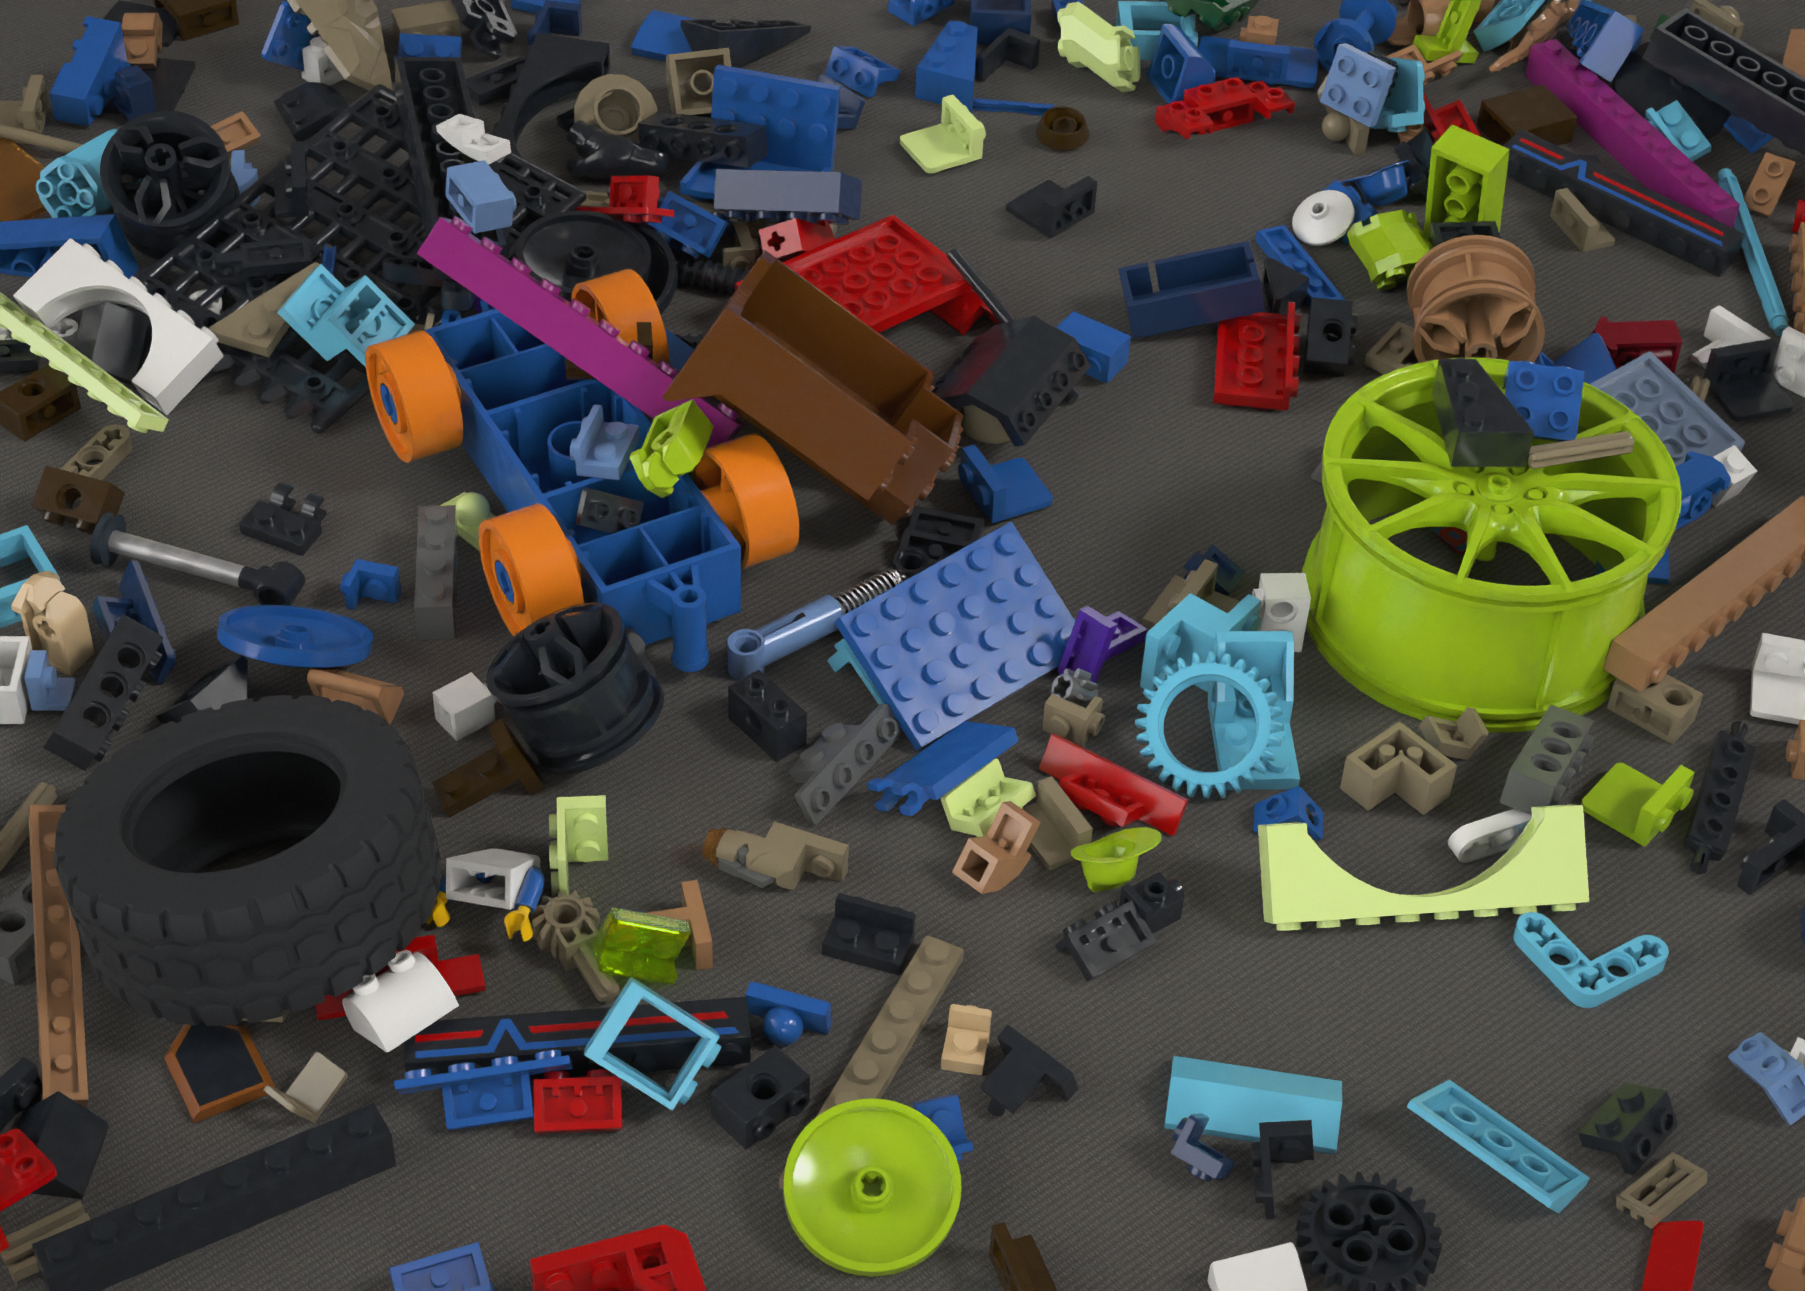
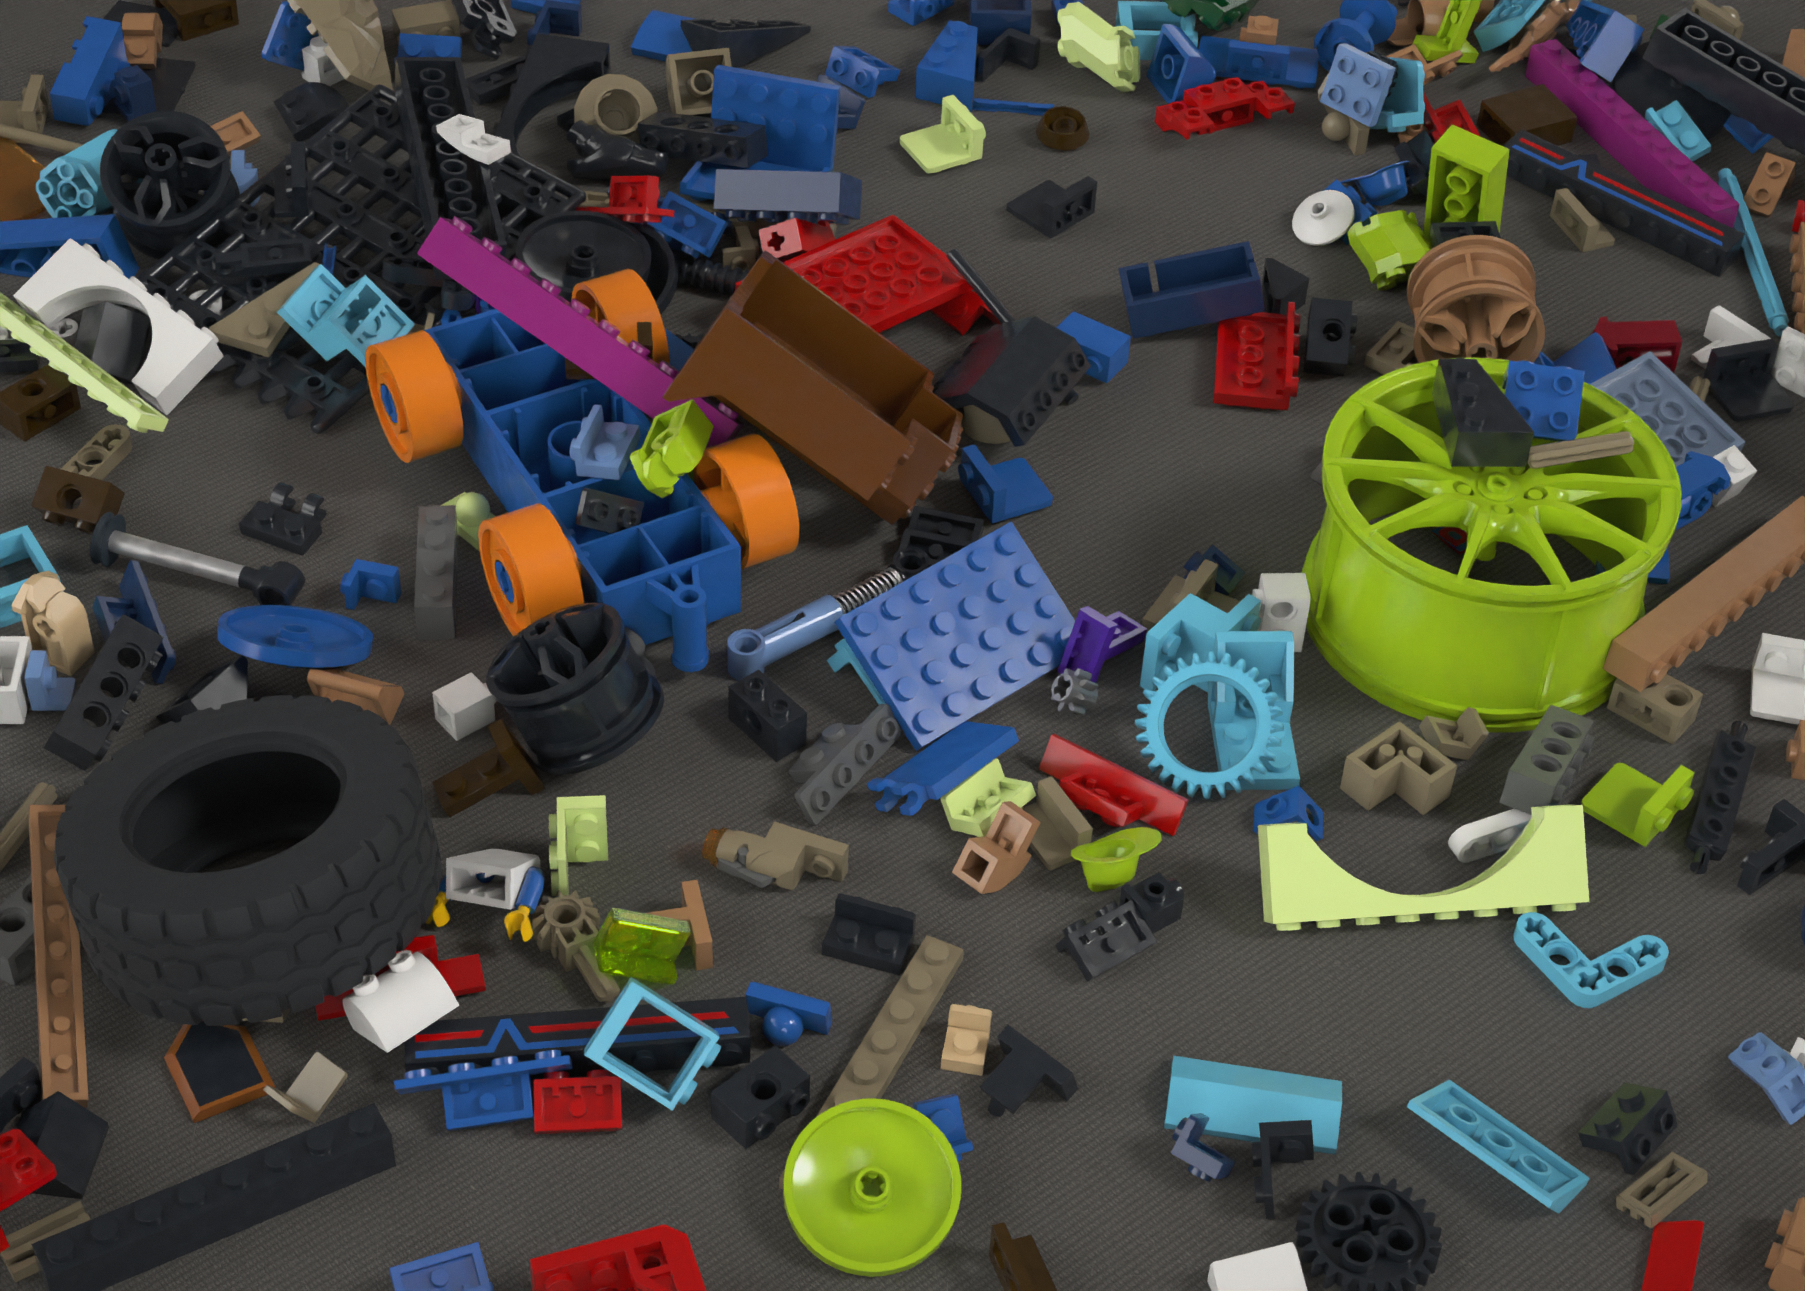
medium blue brick [446,160,516,234] -> none
dark tan bracket [1042,694,1105,747] -> none
blue tile [1255,225,1345,308] -> none

